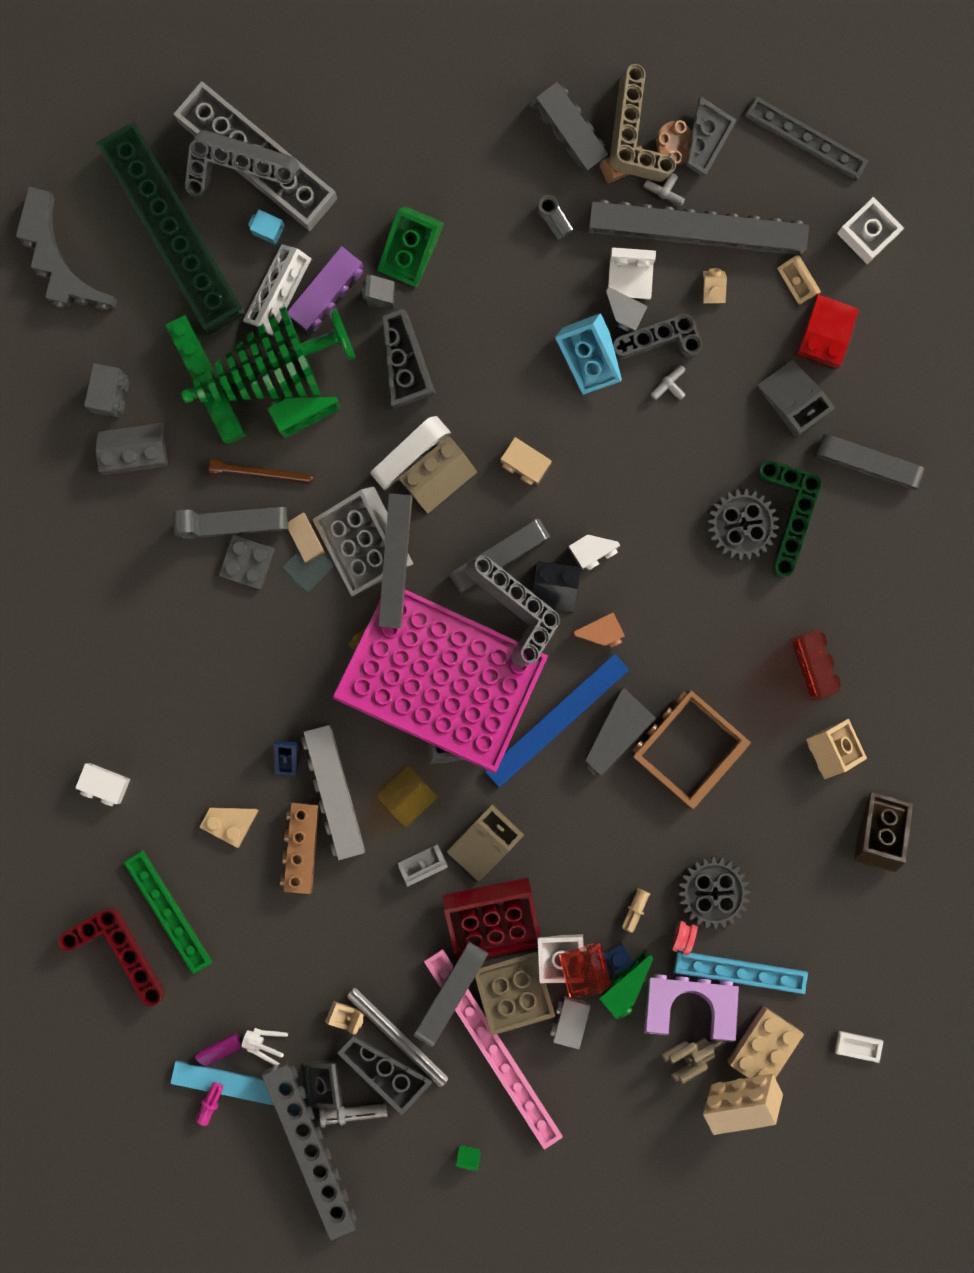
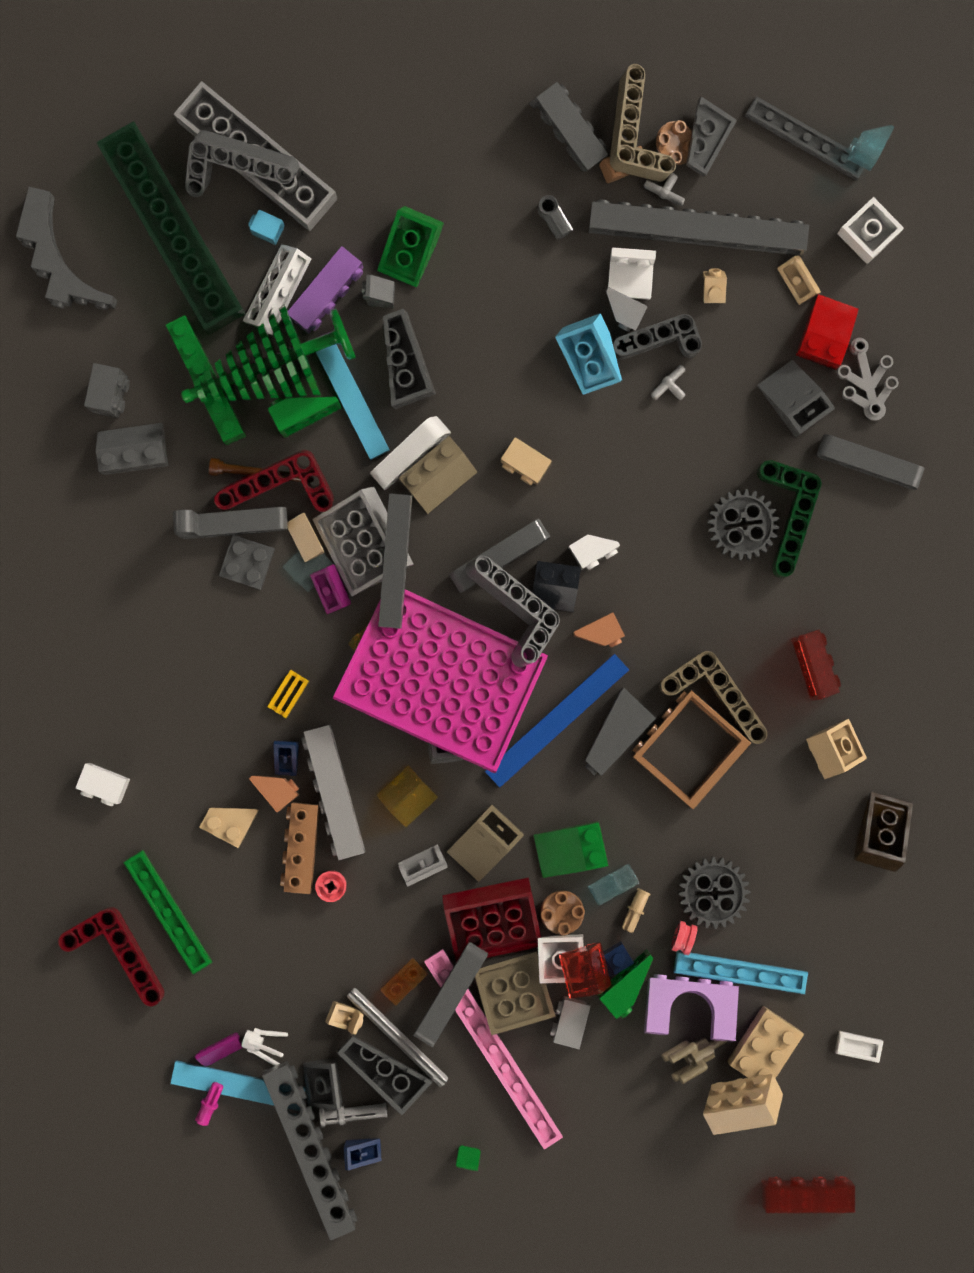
none -> dark red beam [214,450,334,512]
none -> nougat slope [249,775,300,813]
none -> yellow tile [267,670,309,718]
none -> magenta slope [310,564,351,614]
none -> coral wheel [315,870,346,902]
none -> medium azure tile [316,344,390,460]
none -> dark blue slope [344,1138,382,1170]
none -> clear orange slope [380,958,428,1006]
none -> green slope [534,821,608,878]
none -> medium nougat dish [540,891,585,936]
none -> clear light blue slope [588,864,639,905]
none -> dark tan beam [659,651,767,744]
none -> clear red brick [762,1177,855,1213]
none -> light grey plant [837,338,899,421]
none -> clear light blue slope [848,125,894,171]

